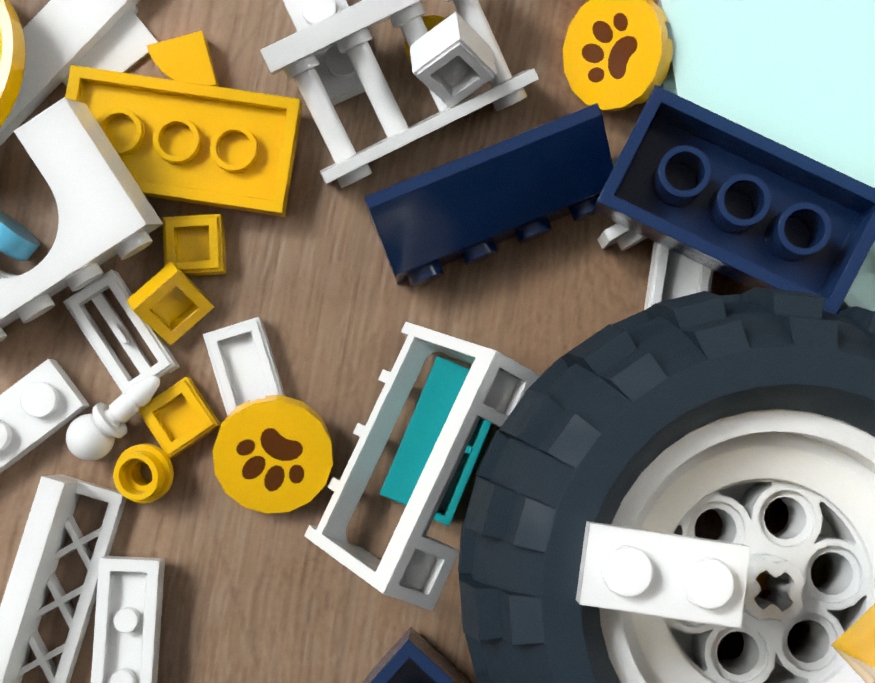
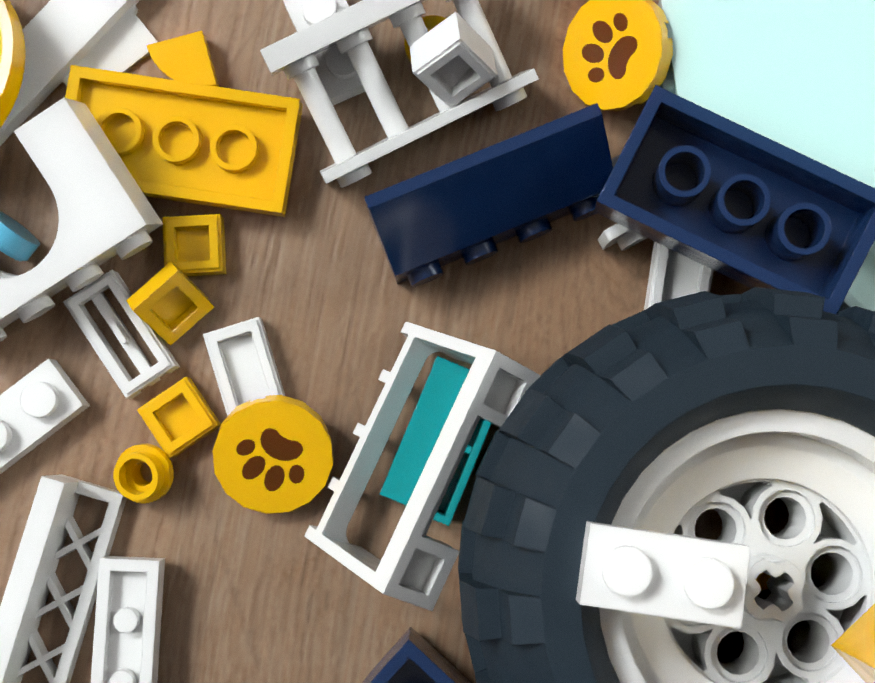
white bar [66,376,160,461] -> none

